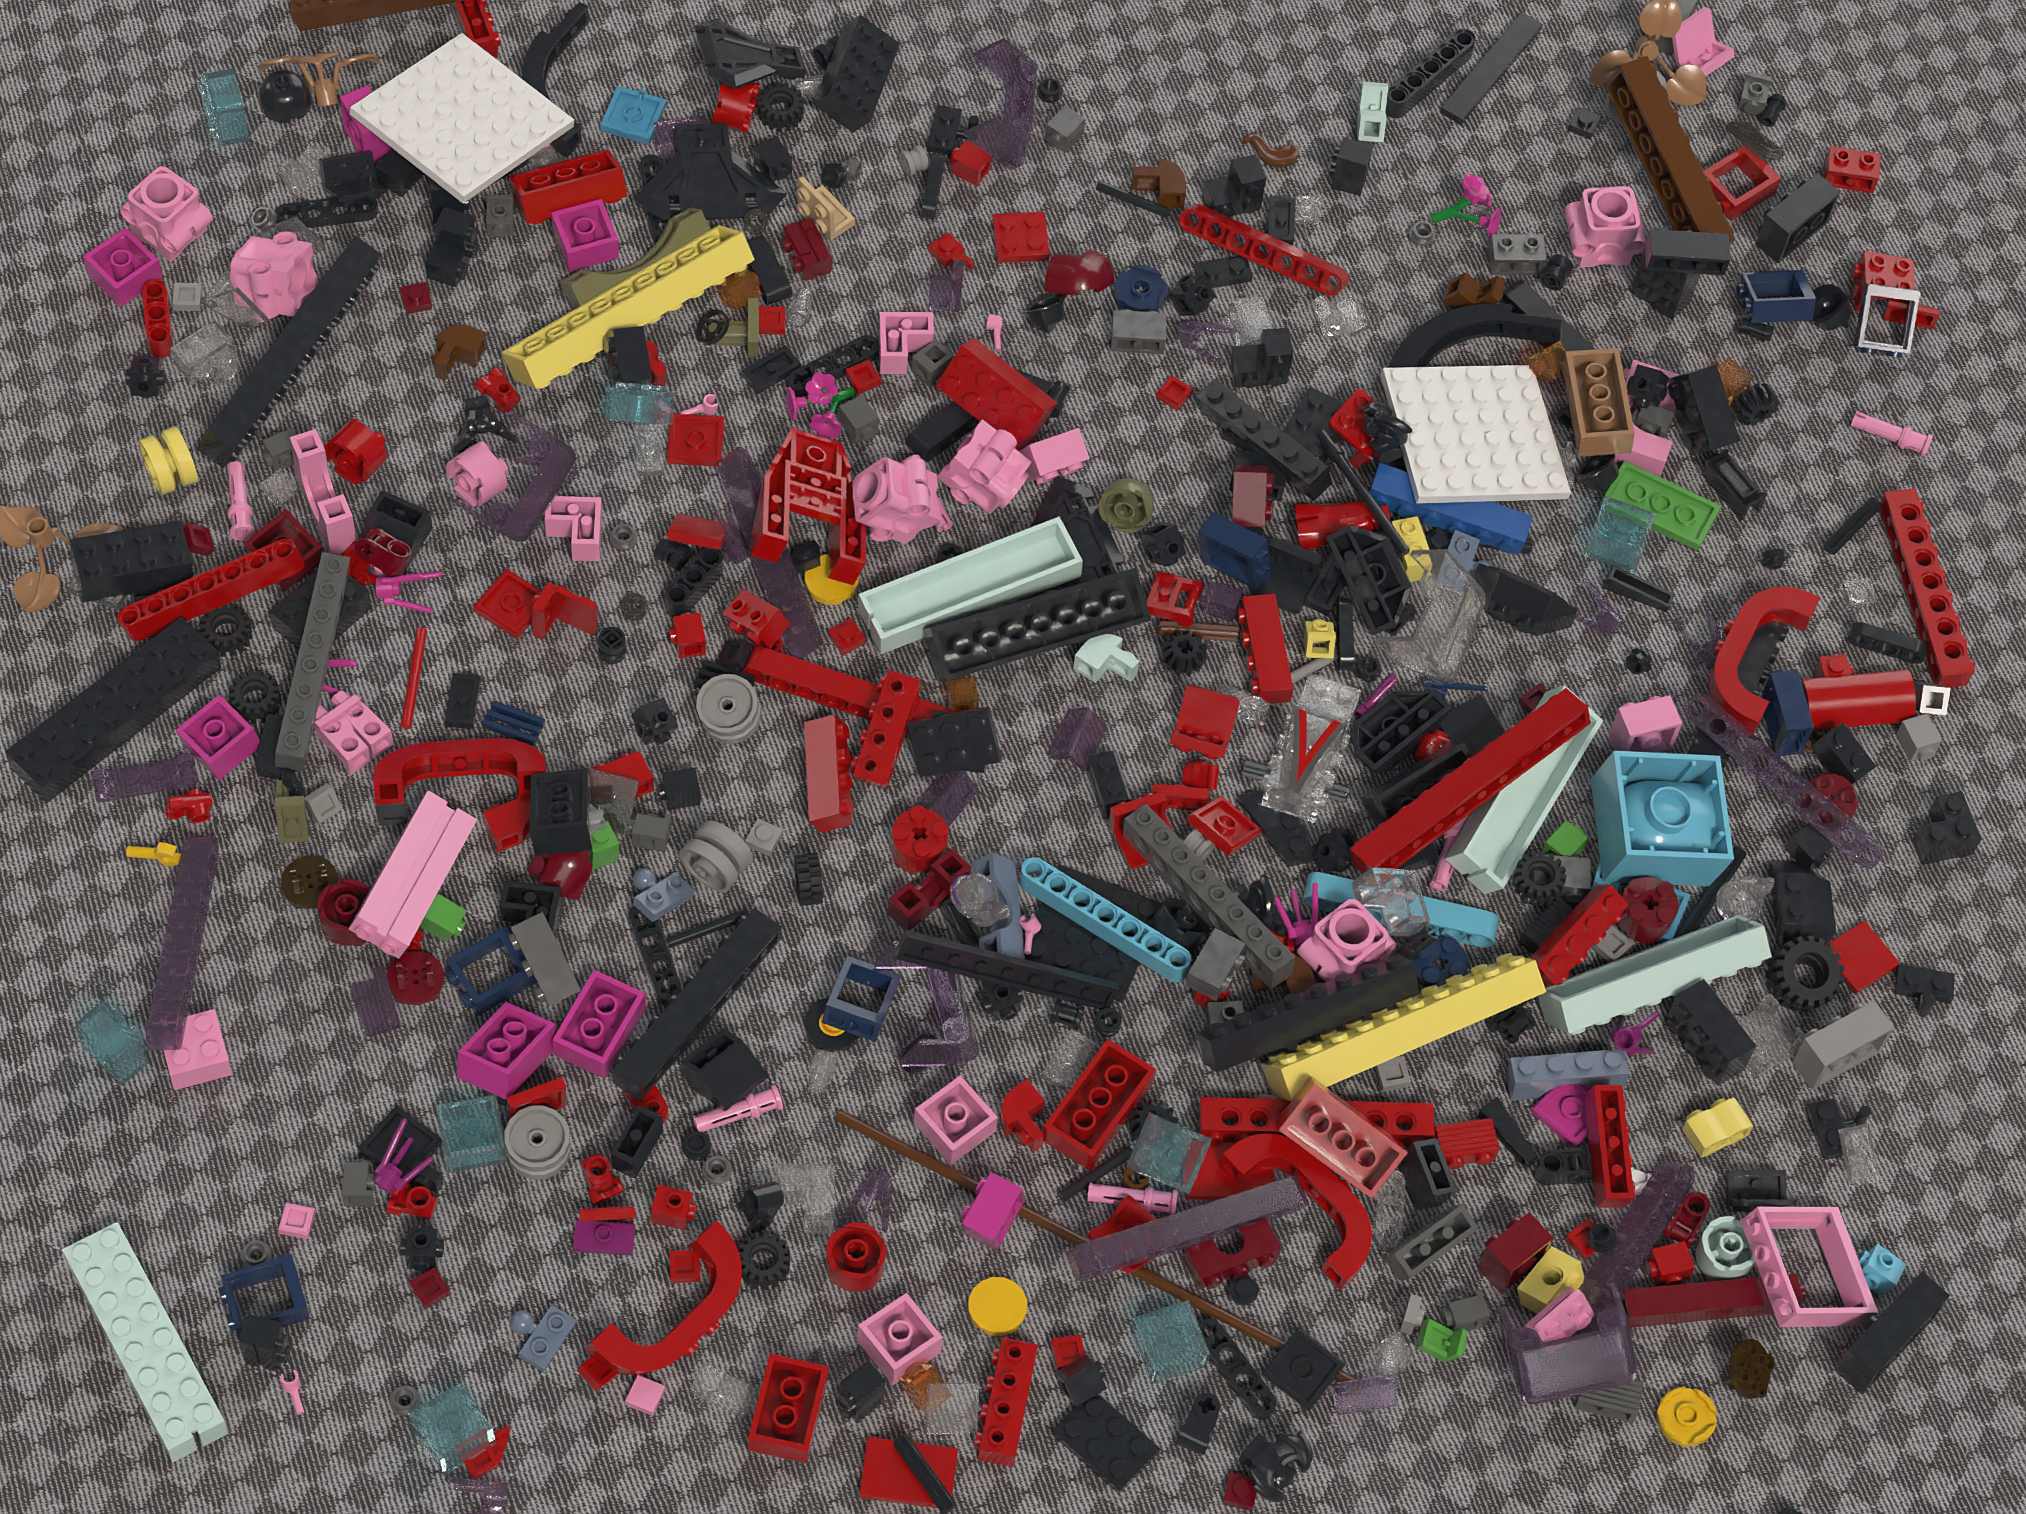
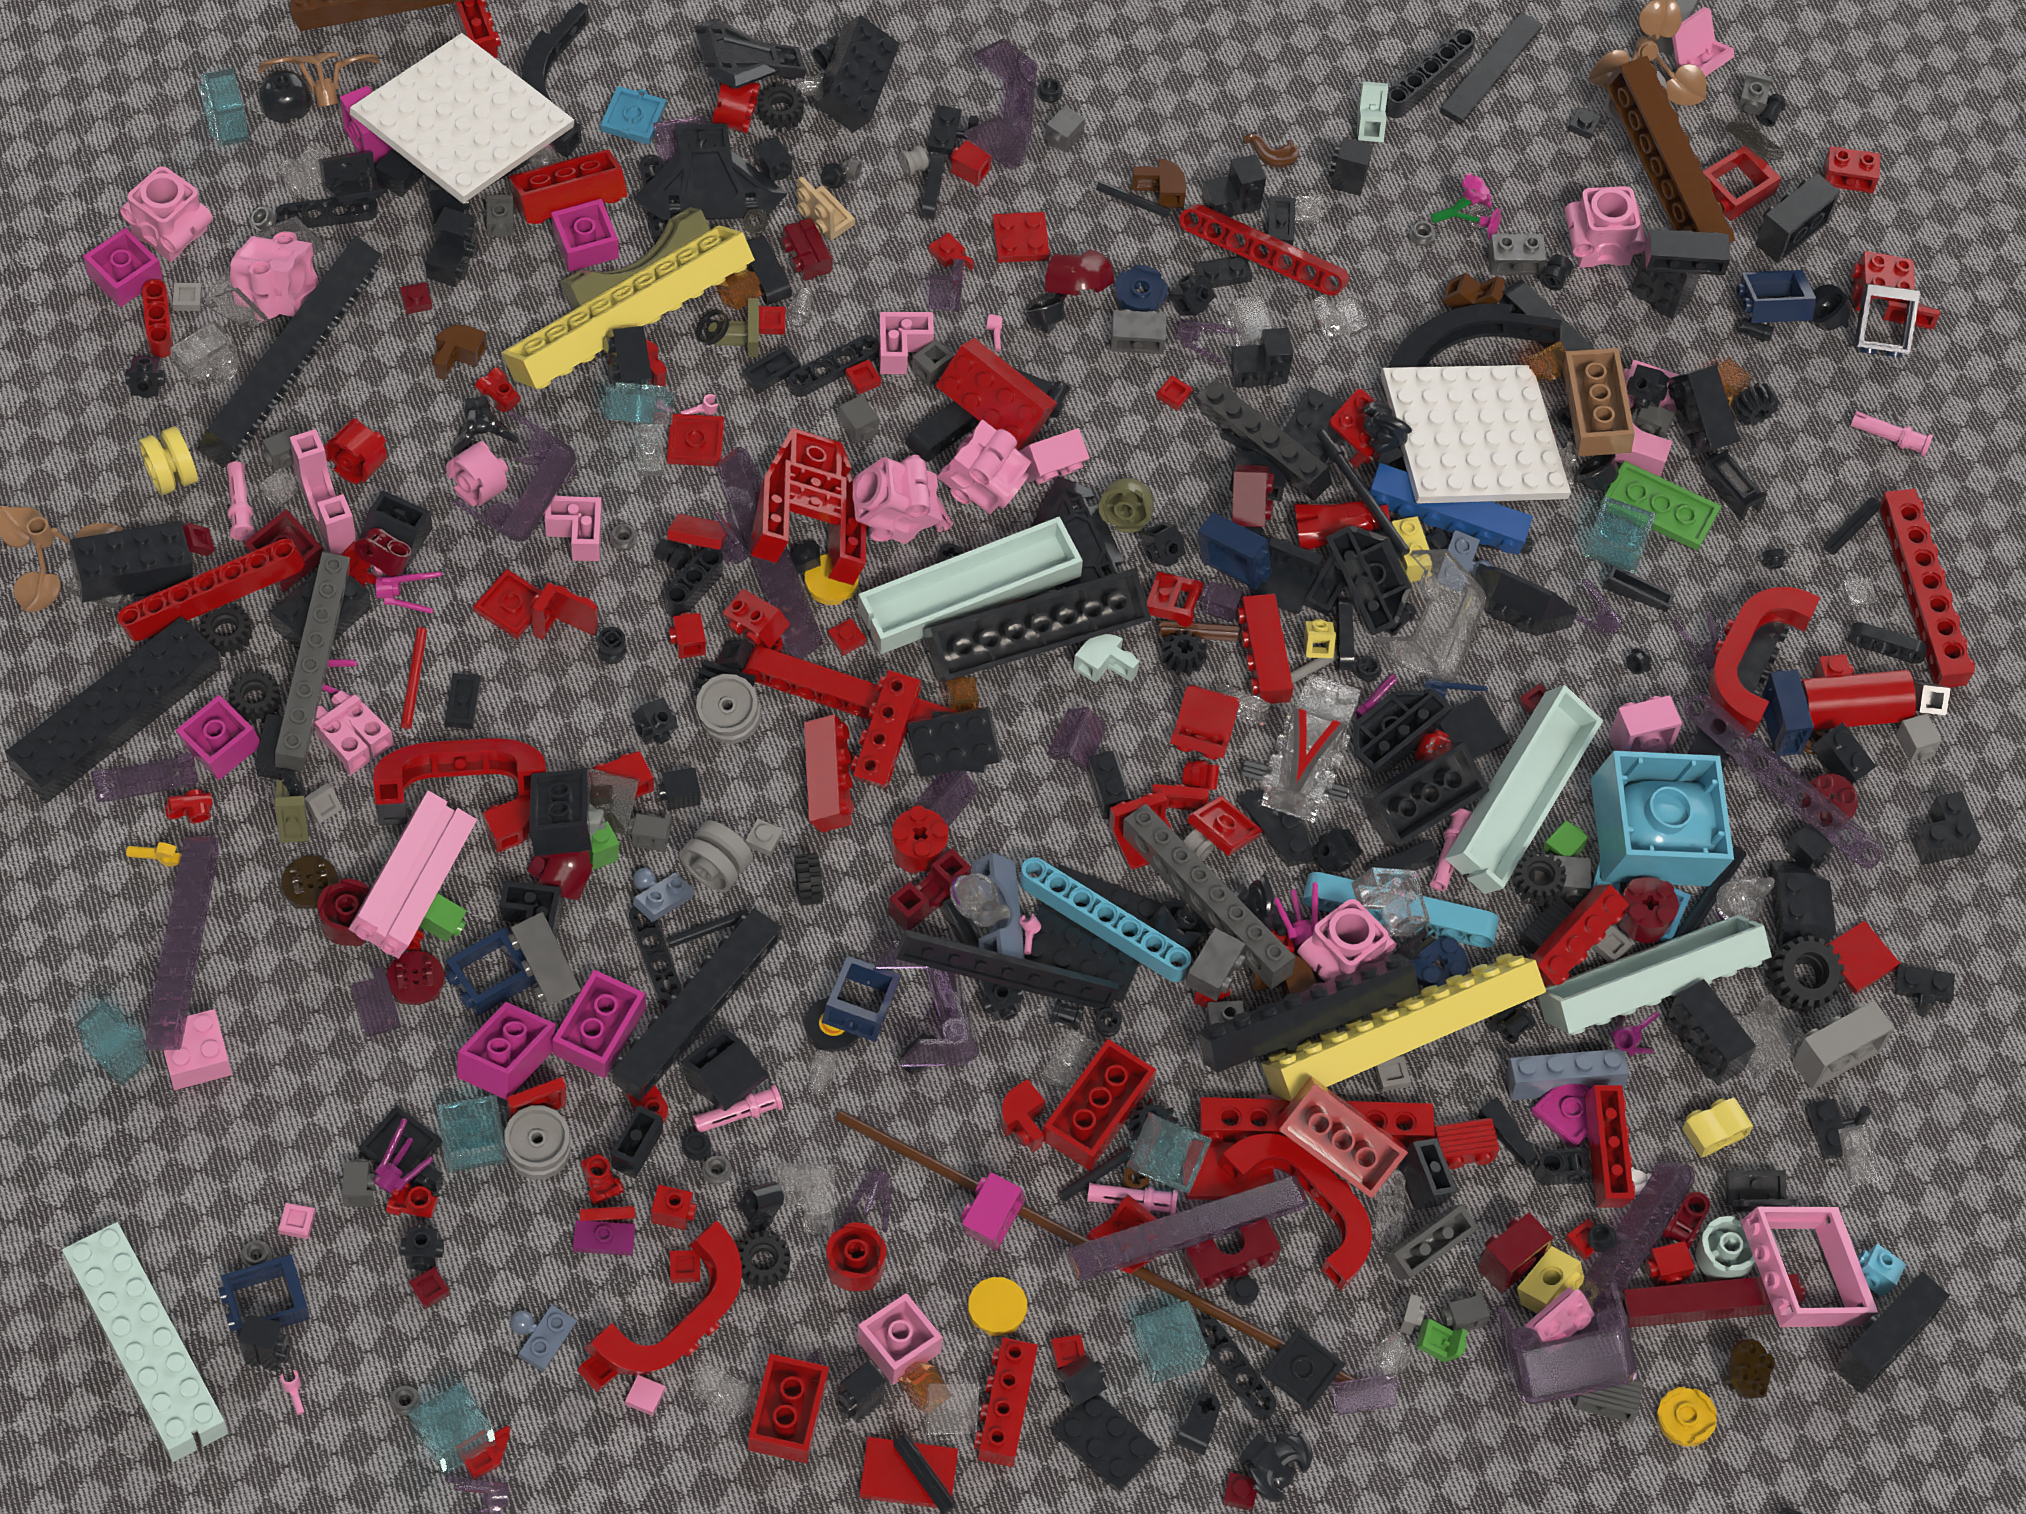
dark blue tile [482,701,545,746] -> none
clear smoke bush [621,593,646,621] -> none
dark pink plant [786,372,855,438] -> none
bright pink brick [914,1075,998,1165] -> none
red brick [1350,688,1591,884] -> none

